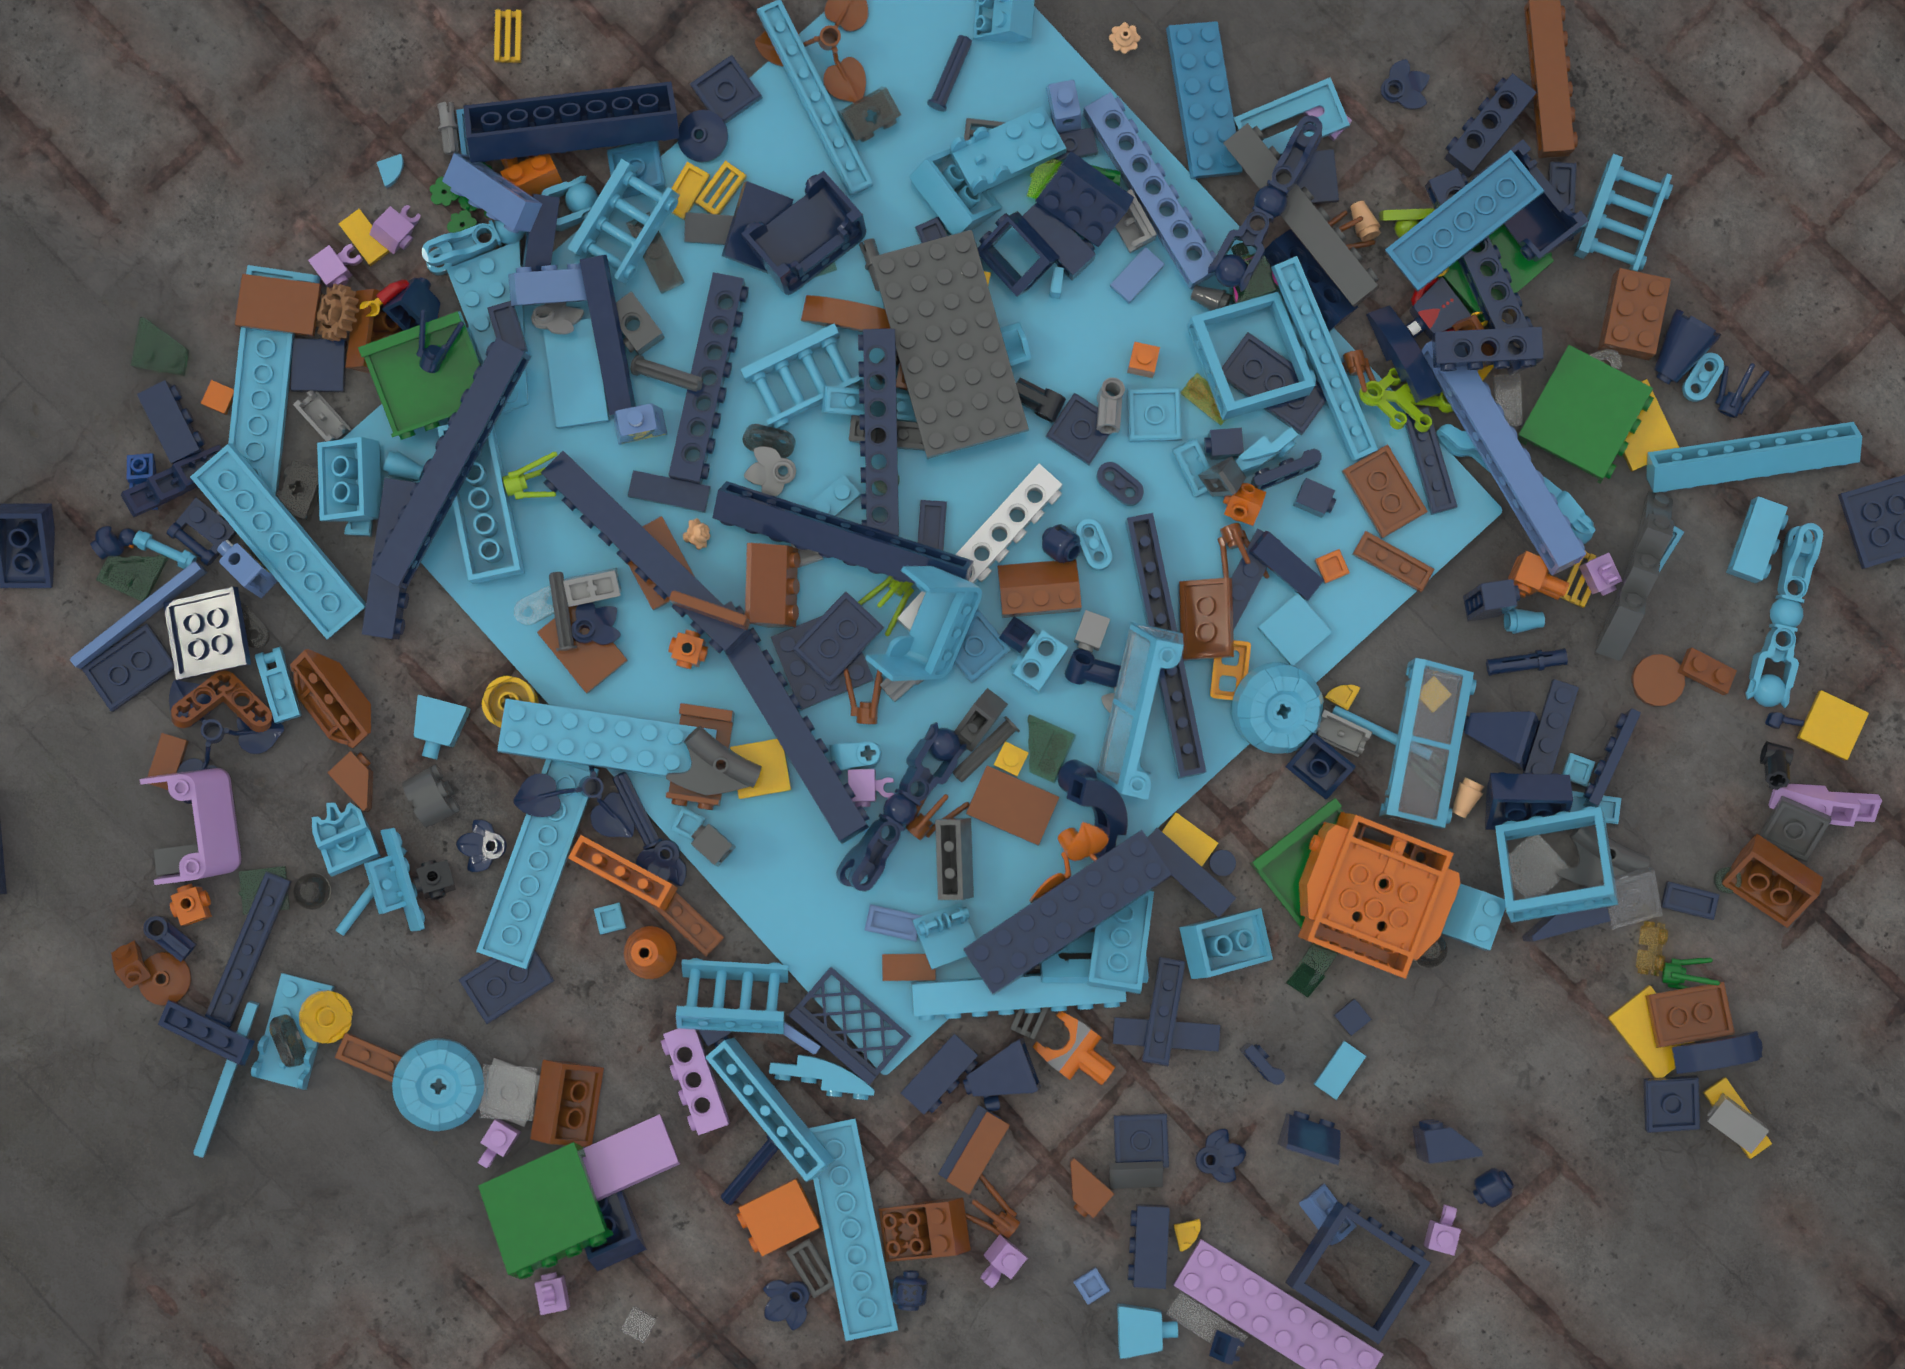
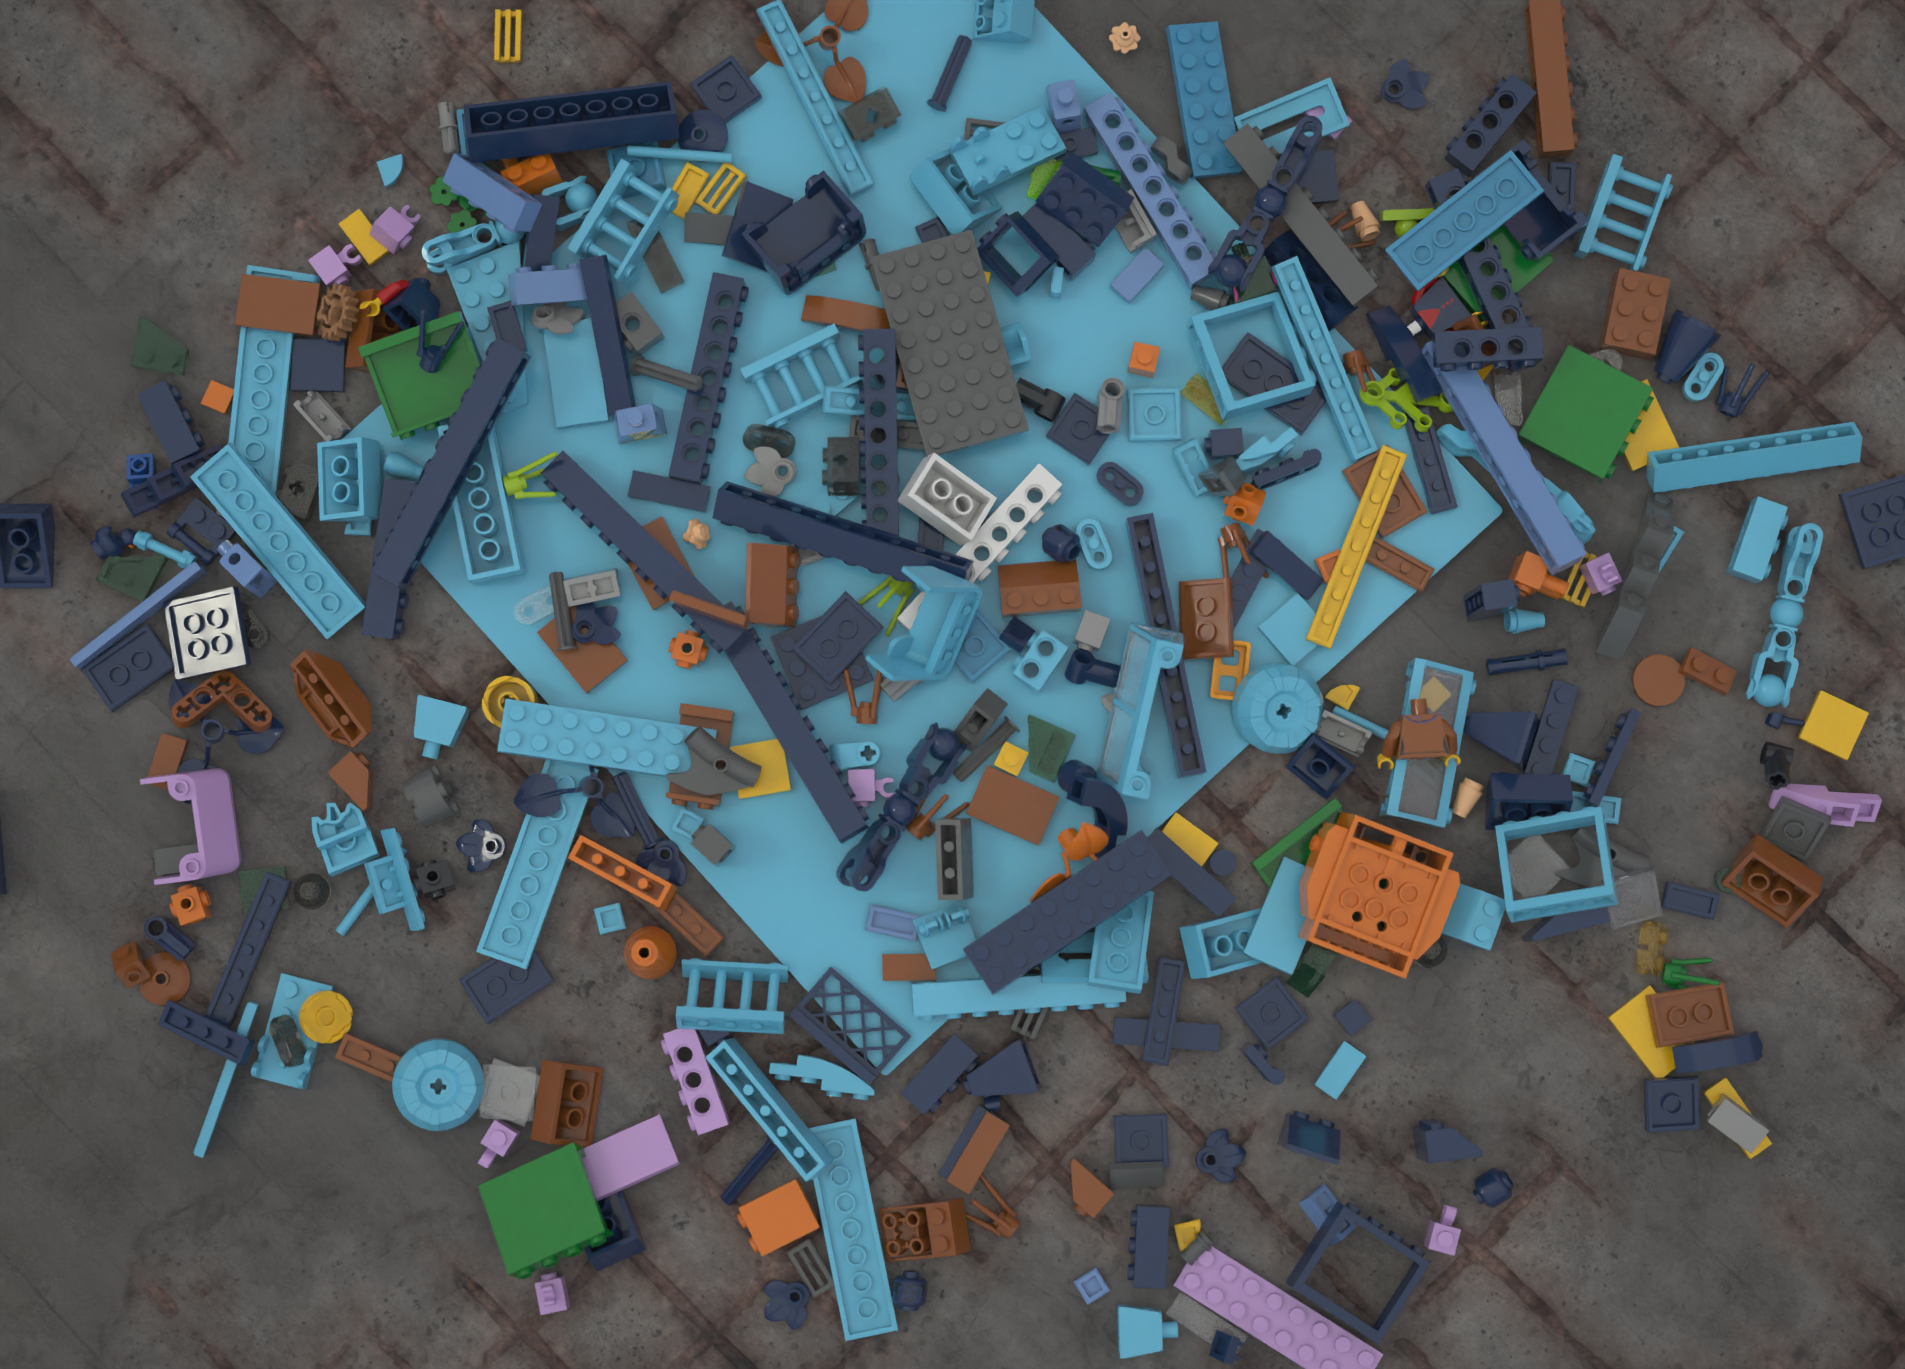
medium azure plate [255,646,302,724] -> none
clear tile [621,1306,657,1343] -> none
medium blue tile [783,1021,822,1055] -> none
lavender brick [980,1234,1027,1288] -> none
orange connector [1032,1011,1116,1085] -> none
dark blue brick [1293,478,1336,518] -> none
none -> medium azure bar [627,145,732,164]
none -> clear smoke brick [822,437,860,496]
none -> white brick [897,453,997,546]
none -> dark grey piece [1150,135,1193,185]
none -> dark grey pin [1180,1231,1214,1266]
none -> dark blue tile [1234,976,1309,1051]
none -> medium azure tile [1242,857,1307,976]
none -> yellow tile [1305,445,1407,649]
none -> dark orange torso [1377,699,1461,770]

